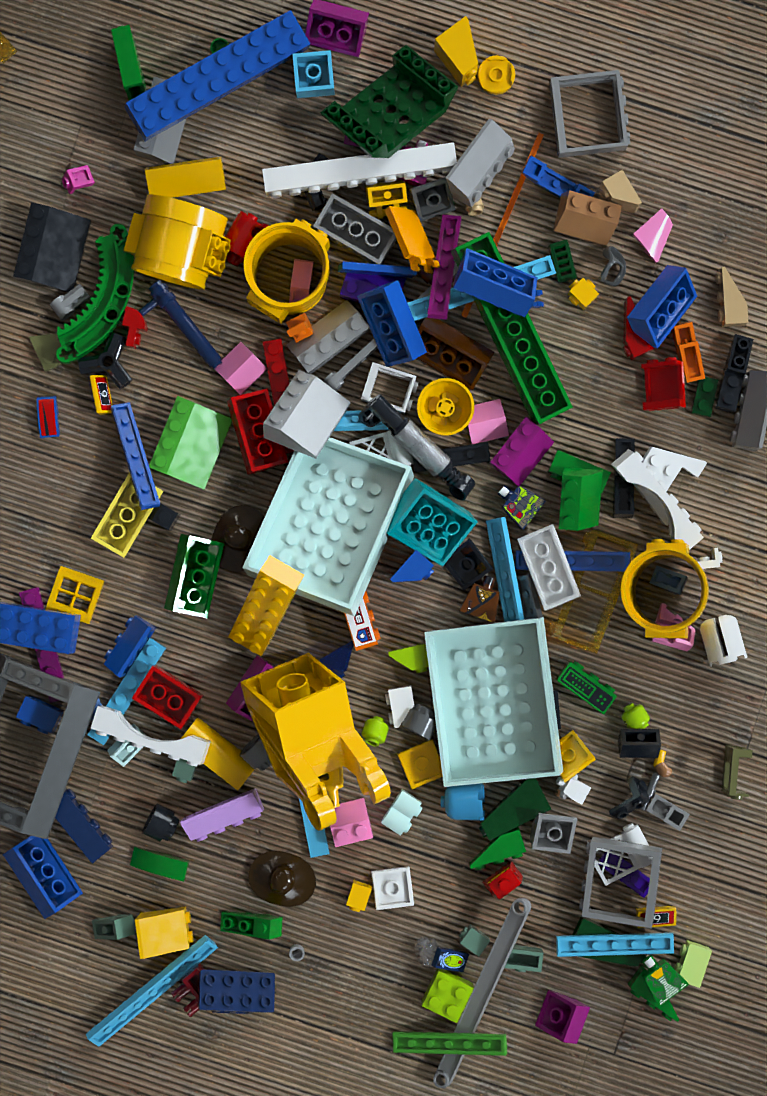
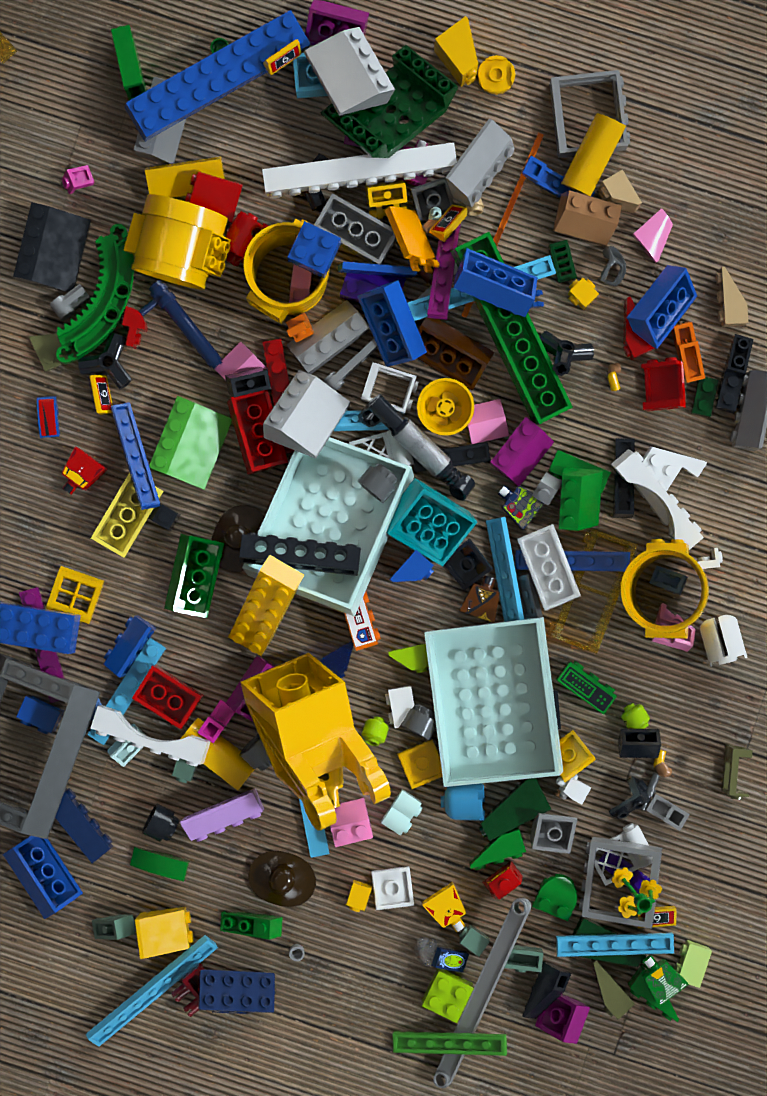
none -> red torso [62,446,108,495]
none -> red panel [185,170,243,222]
none -> dark pink slope [198,699,235,743]
none -> black brick [225,367,271,397]
none -> black brick [239,533,361,576]
none -> slope [263,39,301,75]
none -> blue brick [288,221,341,278]
none -> light grey slope [304,27,395,116]
none -> dark grey piece [357,463,397,503]
none -> arm [422,207,442,234]
none -> yellow torso [422,882,466,932]
none -> slope [429,204,467,242]
none -> black slope [522,962,572,1019]
none -> light grey brick [532,472,562,506]
none -> green slope [532,874,577,921]
none -> black piece [540,330,594,376]
none -> yellow brick [561,113,626,196]
none -> olive slope [591,959,635,1020]
none -> yellow arm [607,363,621,392]
none -> yellow plant [611,867,662,918]

